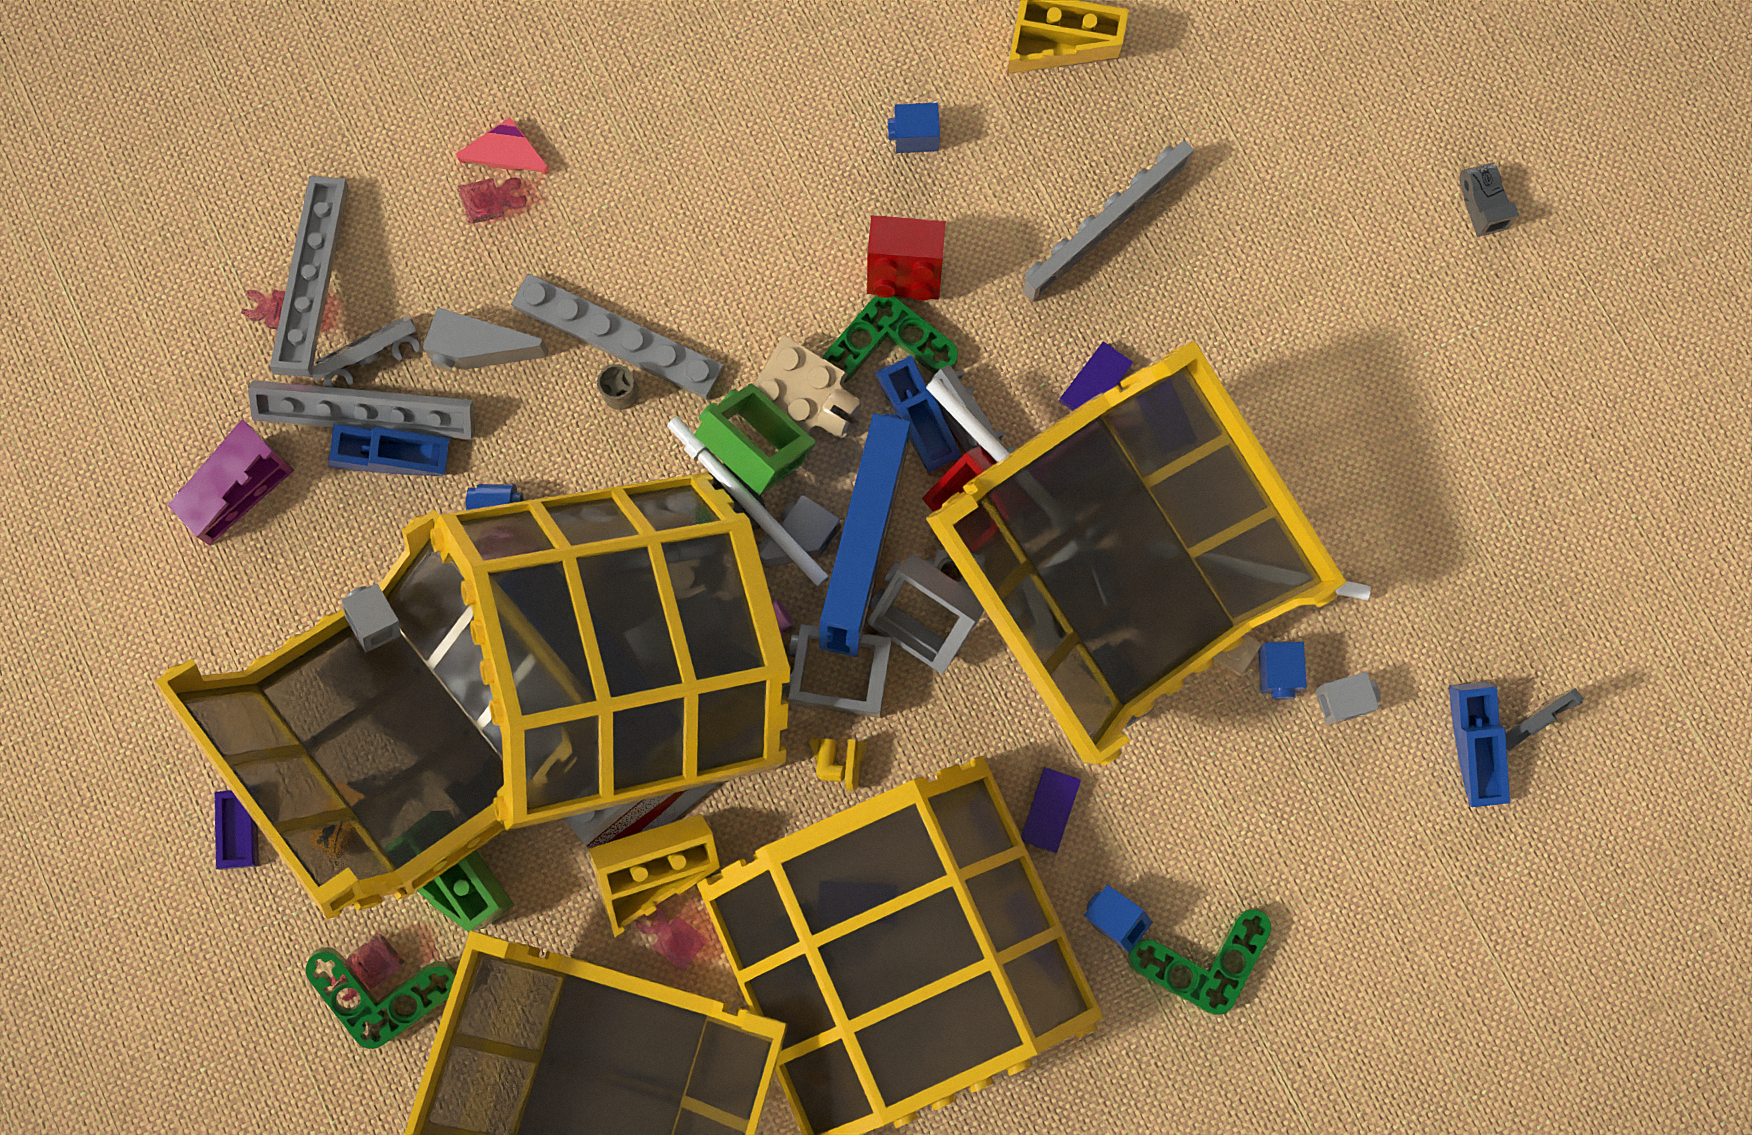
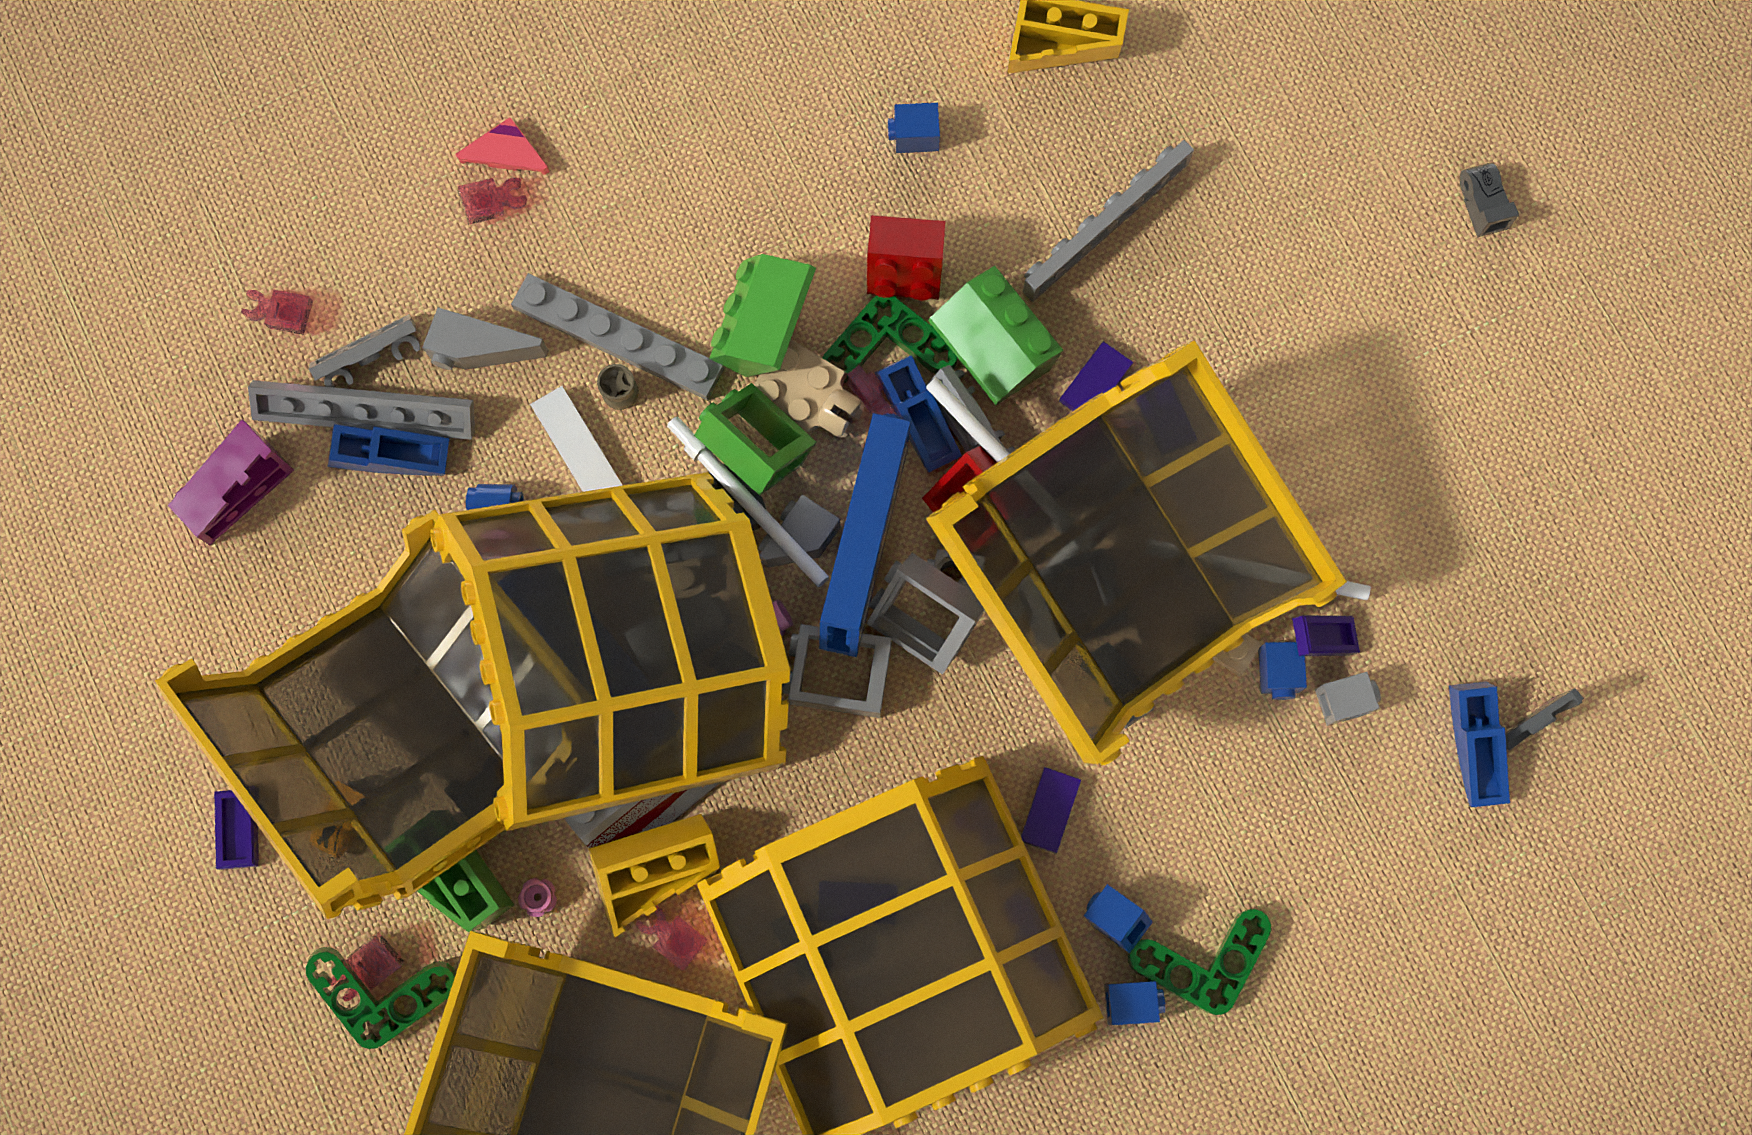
light grey plate [270,176,348,377] -> none
light grey brick [341,583,401,653] -> none
yellow piece [810,738,868,792] -> none
none -> bright pink plate [518,878,557,917]
none -> white tile [530,386,627,529]
none -> bright green slope [709,254,816,377]
none -> clear pink plate [848,365,897,415]
none -> bright green slope [928,266,1063,405]
none -> blue brick [1104,981,1165,1025]
none -> dark purple tile [1292,615,1360,656]

